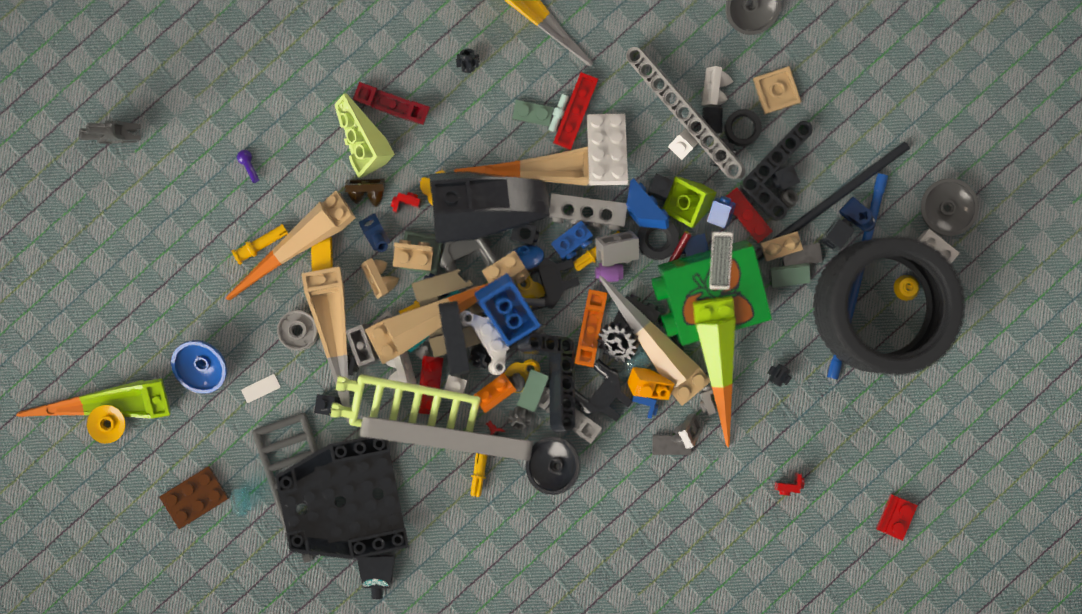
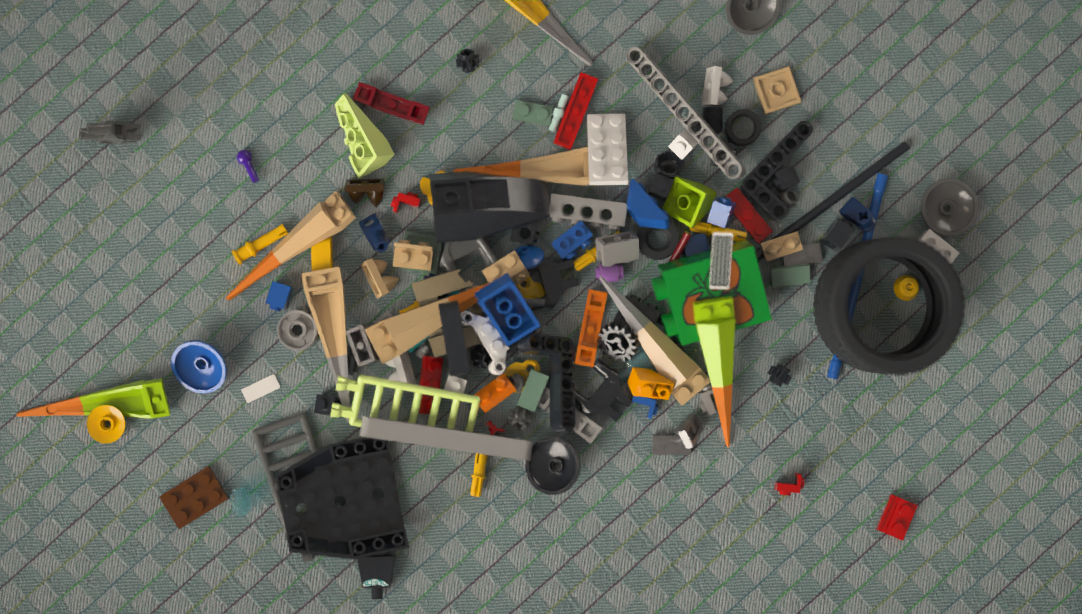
none -> blue brick [265,281,293,312]
none -> black hair [654,151,685,179]
none -> yellow axle [689,221,747,242]

